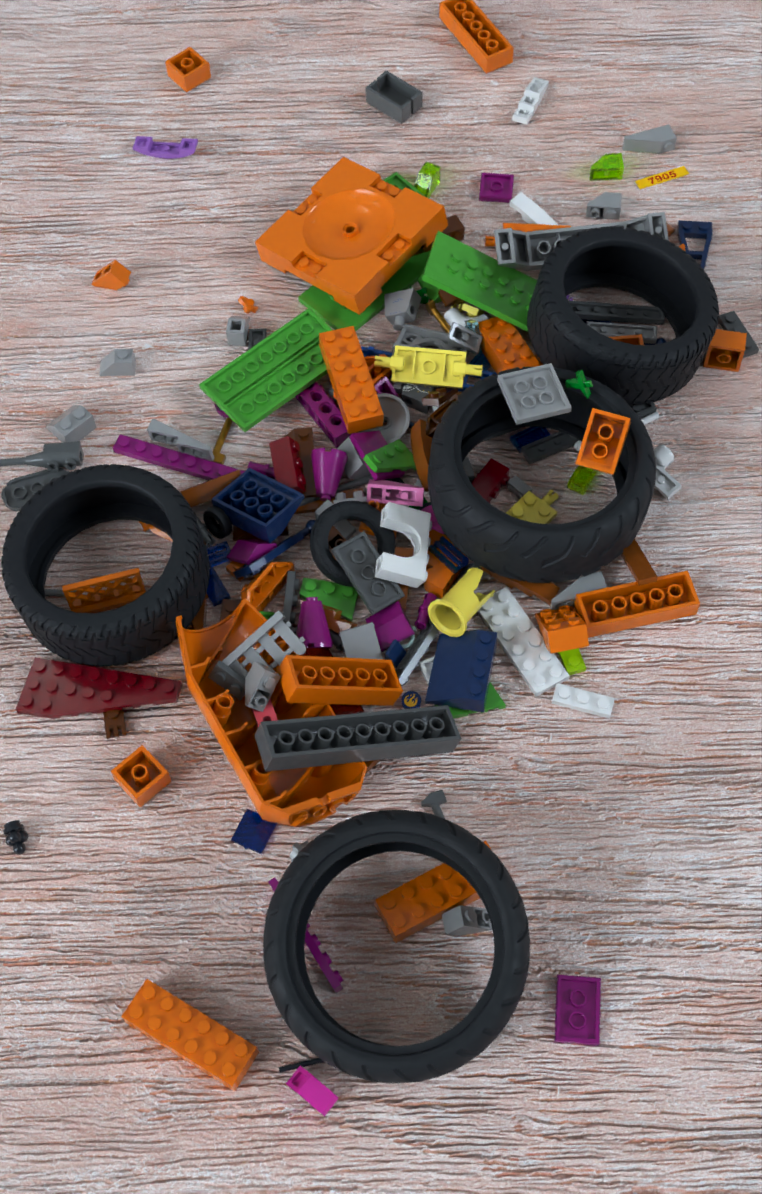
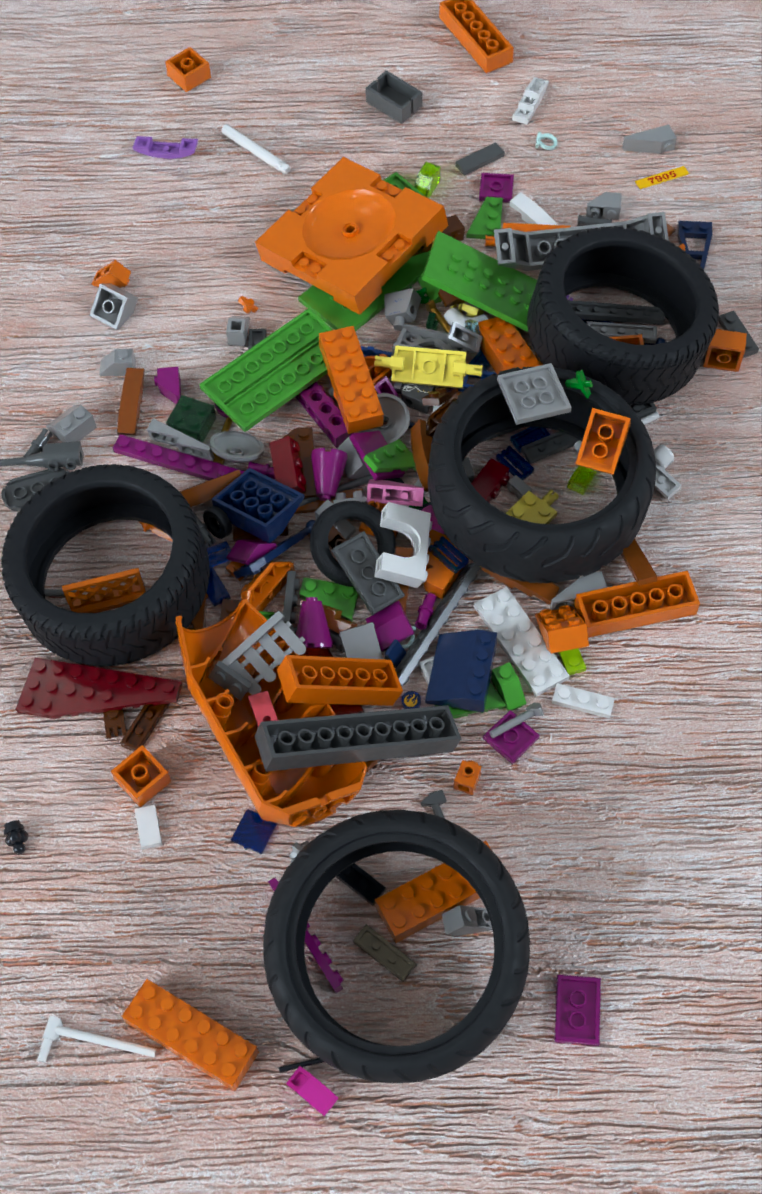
light grey slope [245,661,281,712] -> none
light yellow piece [428,567,495,637] -> none
clear neon green slope [589,153,624,181] -> none
none -> dark grey pin [23,428,53,457]
none -> white bar [37,1016,157,1063]
none -> light grey slope [90,283,138,330]
none -> dark orange slope [117,368,145,435]
none -> reddish brown tile [120,703,170,752]
none -> white tile [135,804,162,849]
none -> magenta slope [154,367,182,406]
none -> clear green brick [166,395,216,443]
none -> light grey dish [210,431,264,463]
none -> white piece [222,124,290,174]
none -> black plate [336,863,386,906]
none -> dark tan tile [353,924,417,982]
none -> clear green plate [426,312,439,331]
none -> orange brick [454,760,482,795]
none -> dark grey tile [455,142,505,176]
none -> bright green wing [466,197,503,239]
none -> magenta tile [483,710,540,764]
none -> light grey piece [489,702,544,739]
none -> bright green slope [491,662,527,711]
none -> clear blue tile [496,445,534,480]
none -> light aqua piece [535,132,558,150]
none -> dark grey pin [577,215,612,226]

